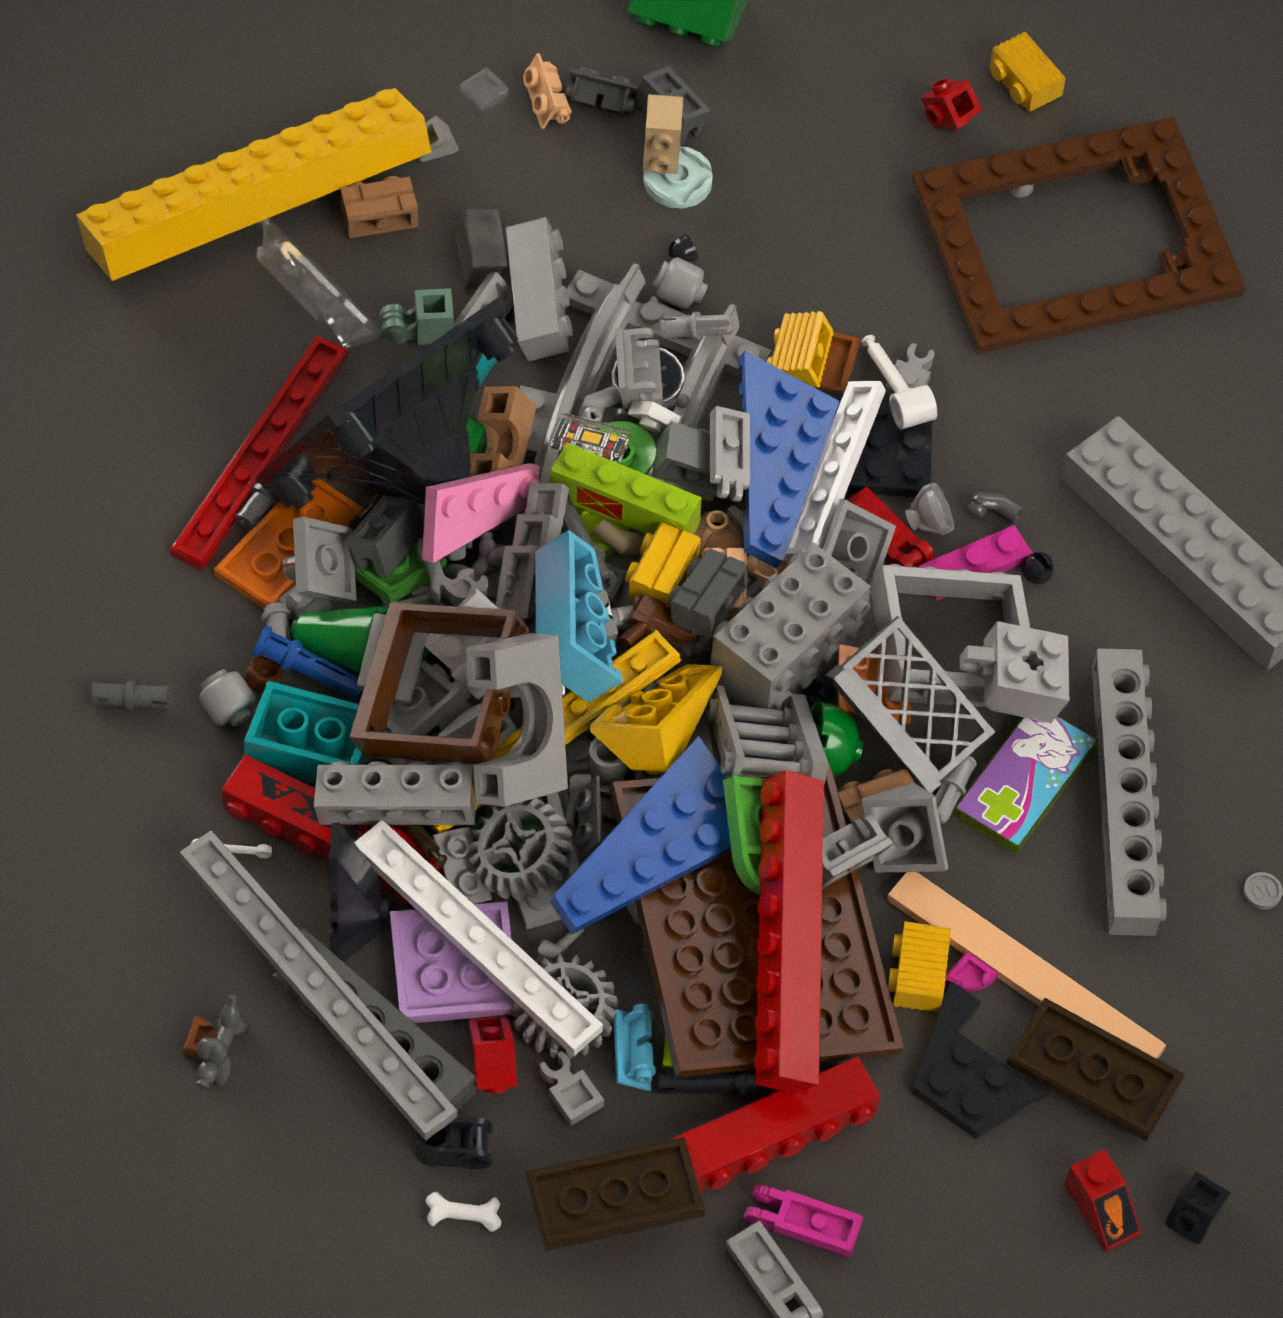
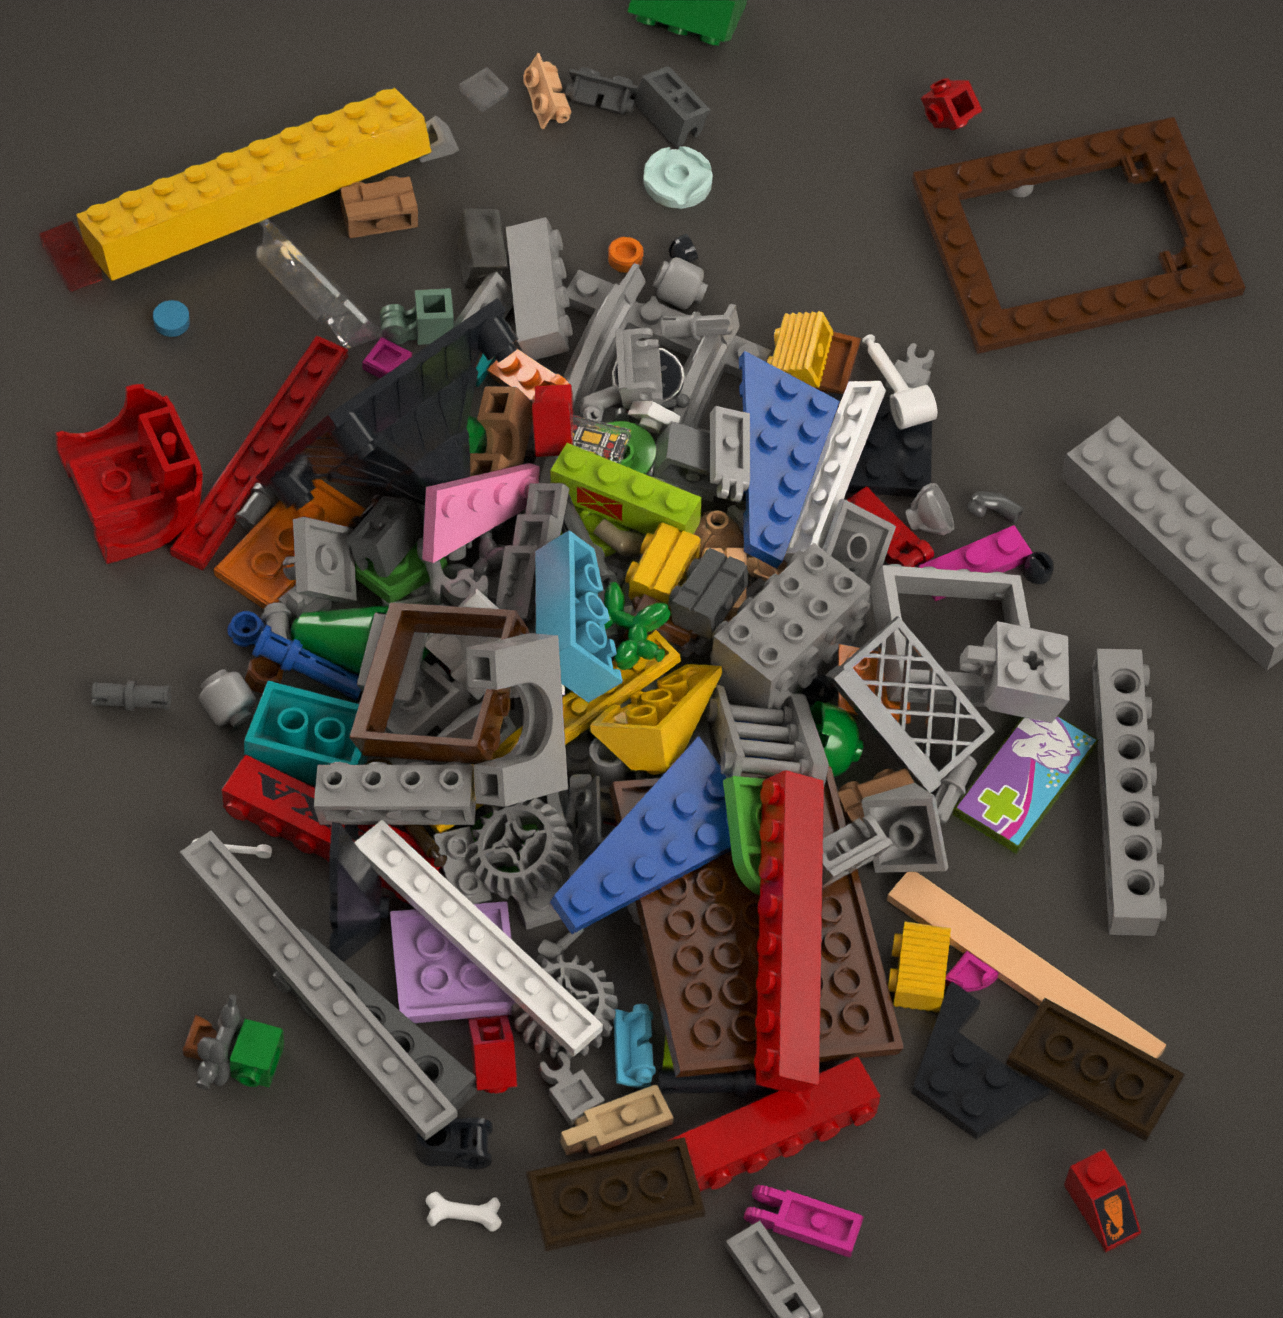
tan brick [643,94,683,174] -> none
yellow brick [989,32,1066,112] -> none
black bracket [1165,1172,1231,1244] -> none
light grey piece [1243,872,1283,910] -> none
none -> clear red plate [39,221,103,292]
none -> red piece [56,384,203,564]
none -> dark azure tile [153,300,190,337]
none -> blue plate [227,611,265,647]
none -> green brick [229,1019,284,1088]
none -> dark pink tile [362,337,412,378]
none -> orange plate [487,349,569,402]
none -> red slope [532,384,573,457]
none -> tan hinge [560,1084,674,1156]
none -> green piece [604,582,671,671]
none -> orange tile [608,237,644,273]

